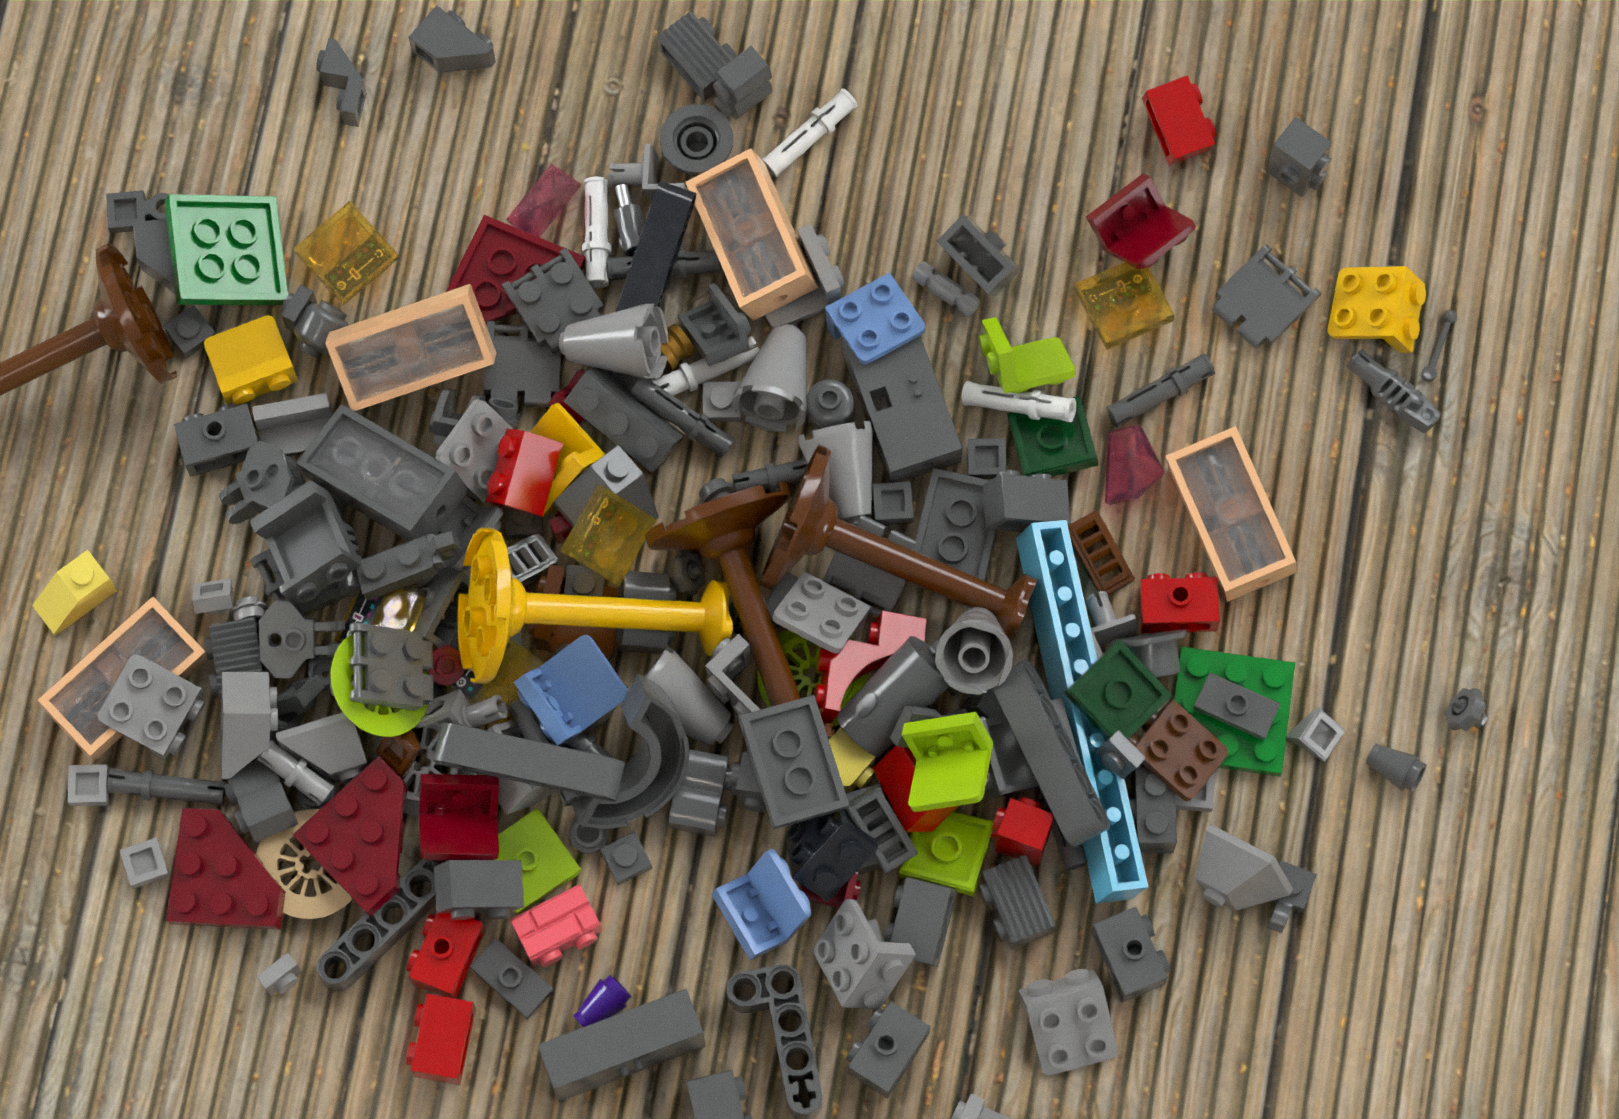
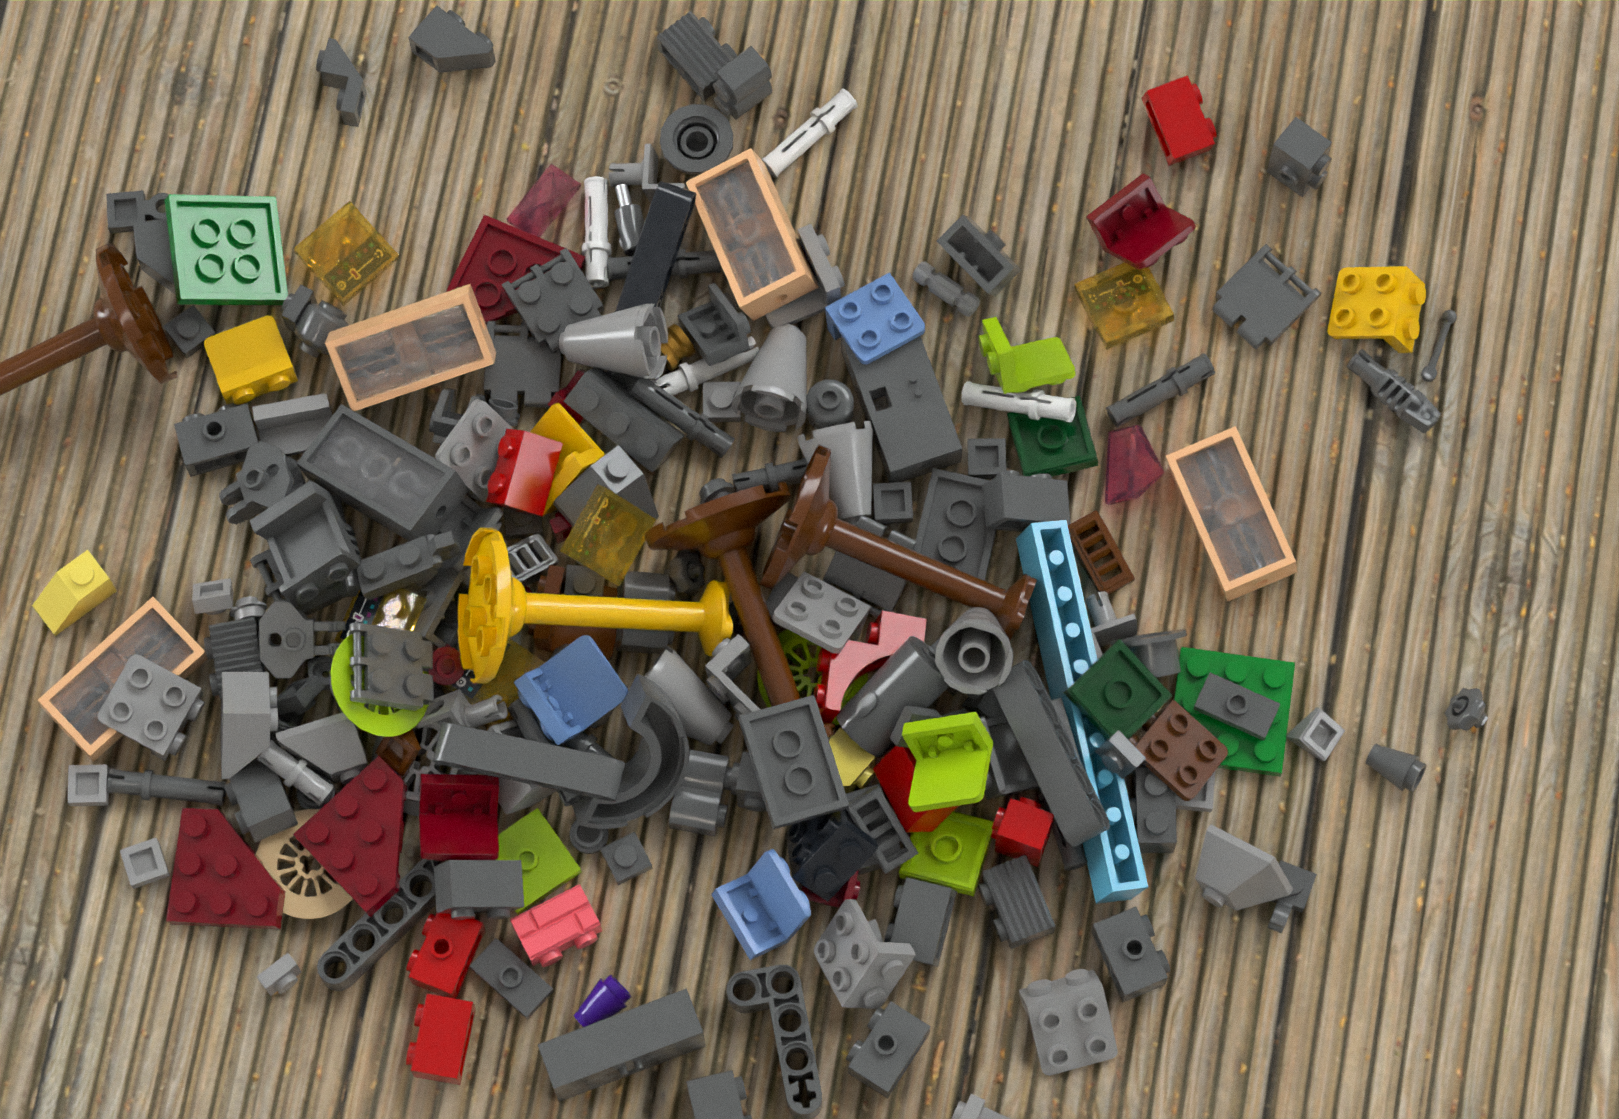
red brick [1138,572,1220,634] -> none

